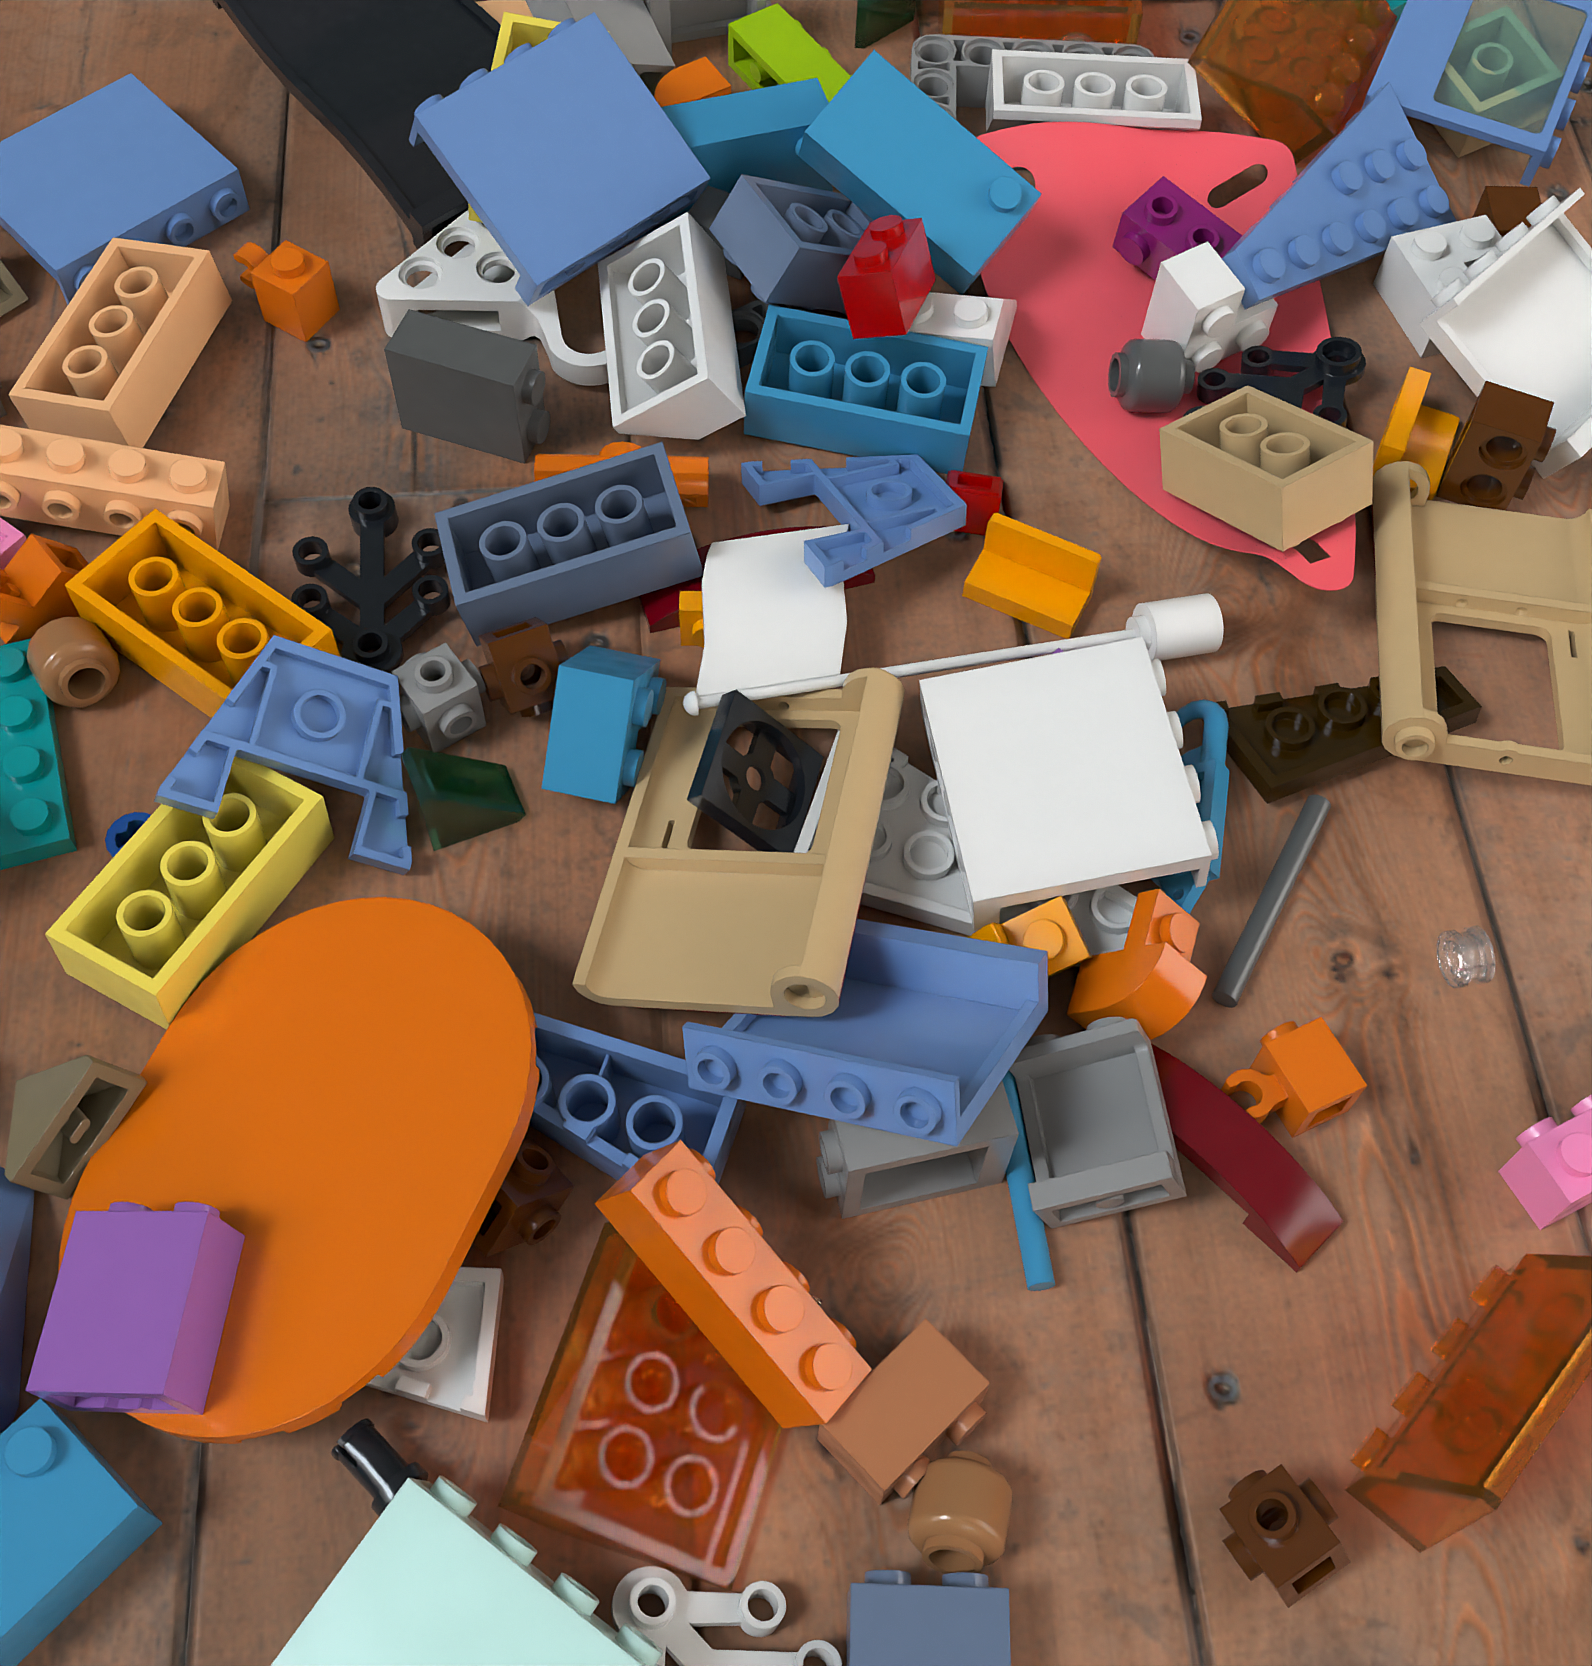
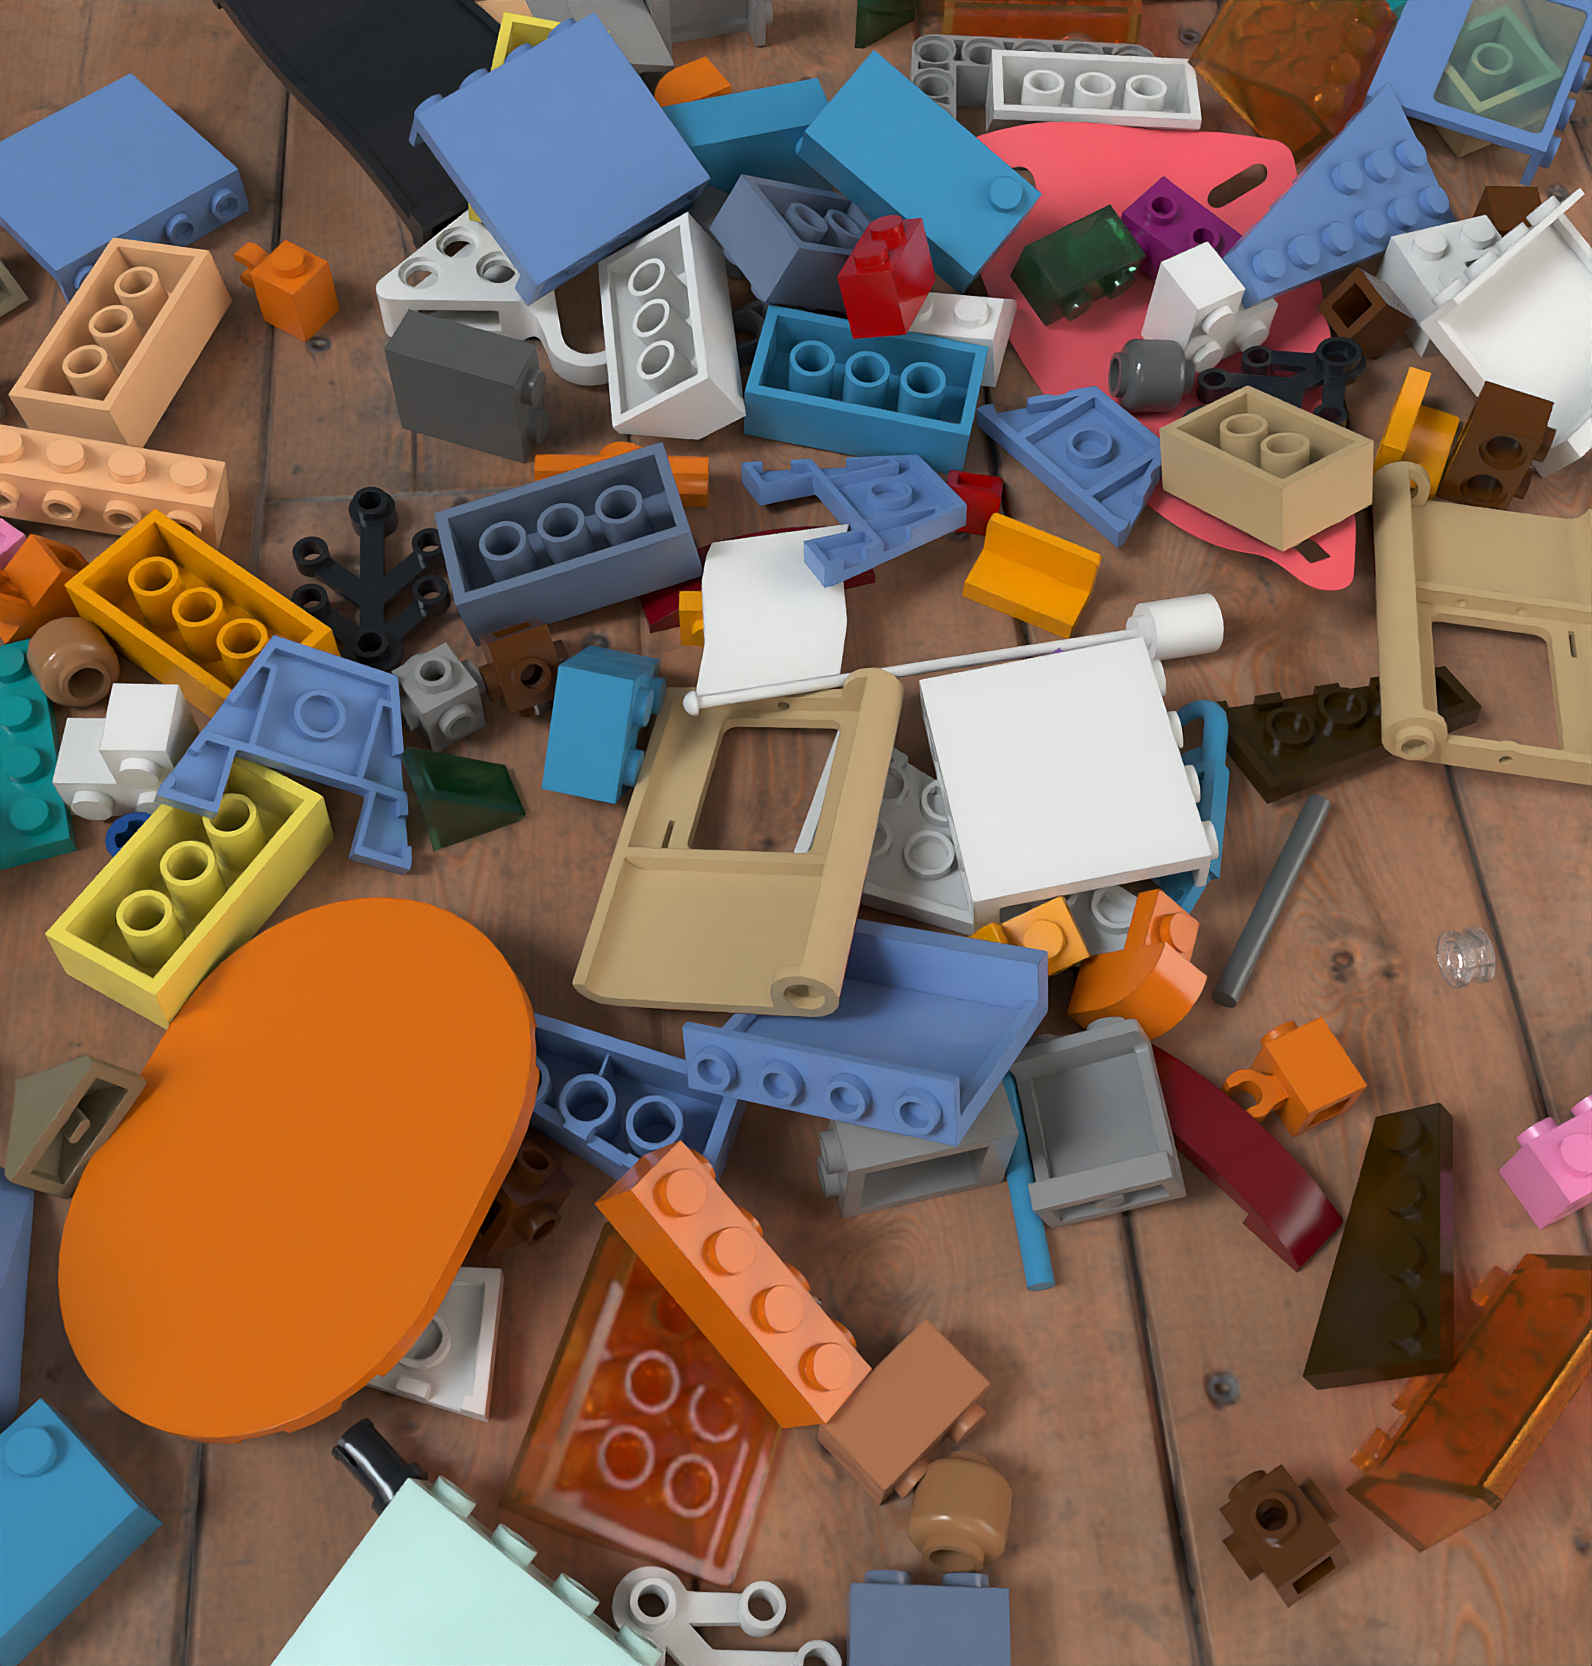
medium lavender brick [25,1202,245,1415] -> none
black piece [687,689,824,853] -> none
lime brick [728,3,852,102] -> none
none -> white brick [52,683,200,820]
none -> medium blue wing [977,386,1162,548]
none -> clear green brick [1010,204,1146,327]
none -> dark brown wing [1303,1103,1454,1390]
none -> reddish brown brick [1317,267,1417,360]

